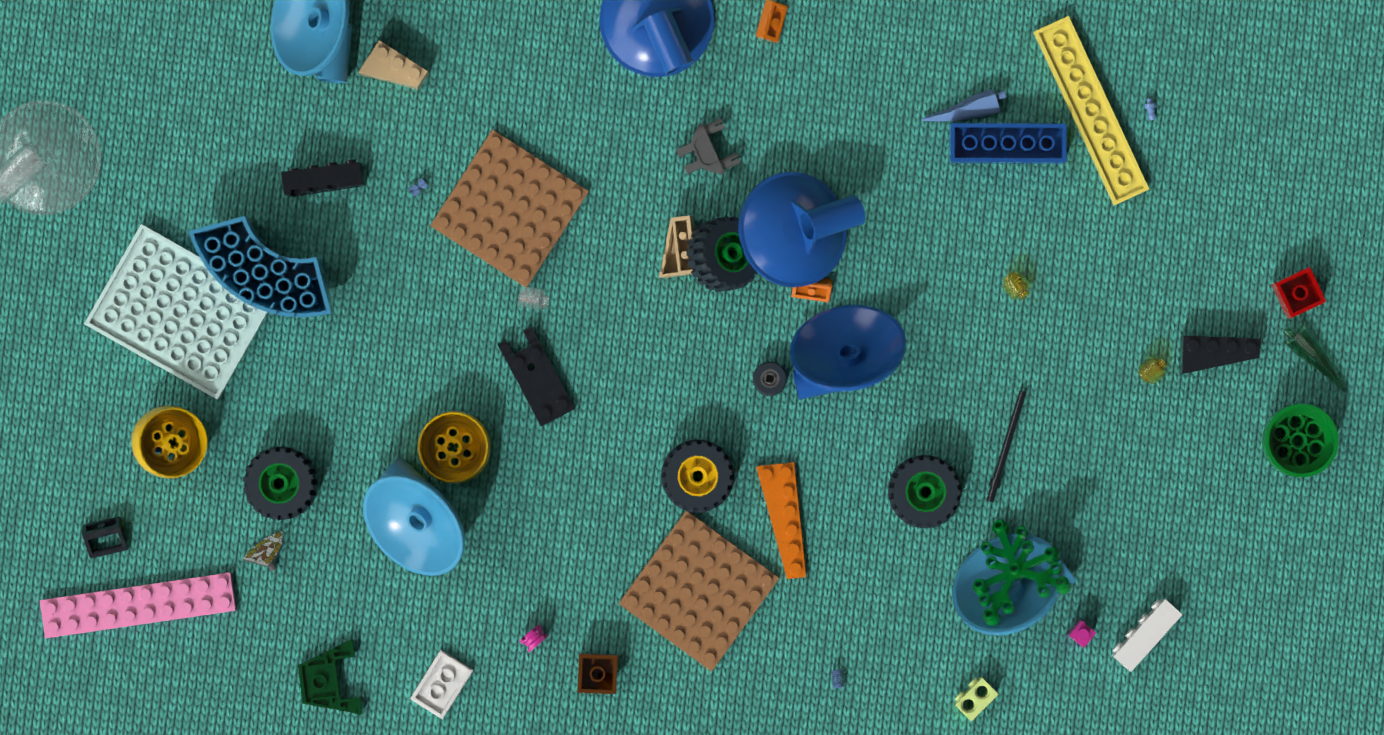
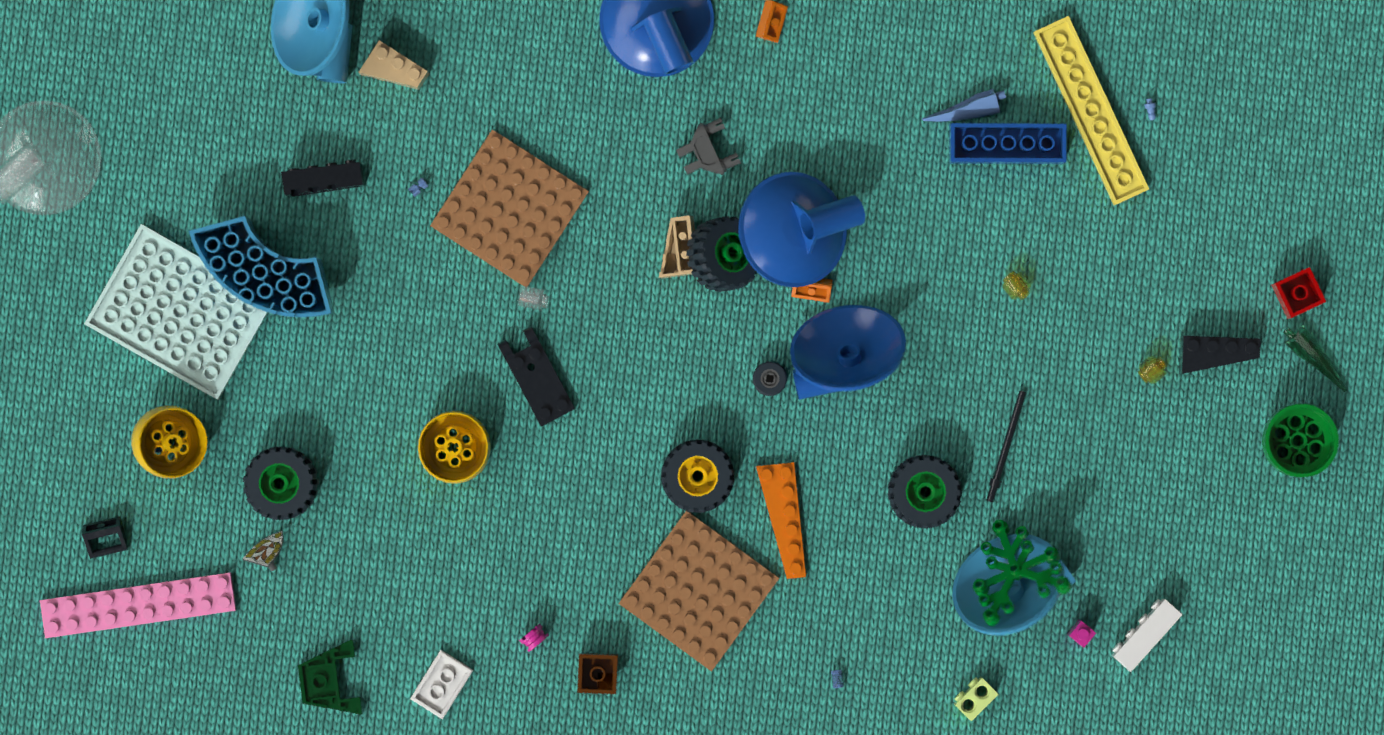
dark azure dish [363,456,465,576] -> none

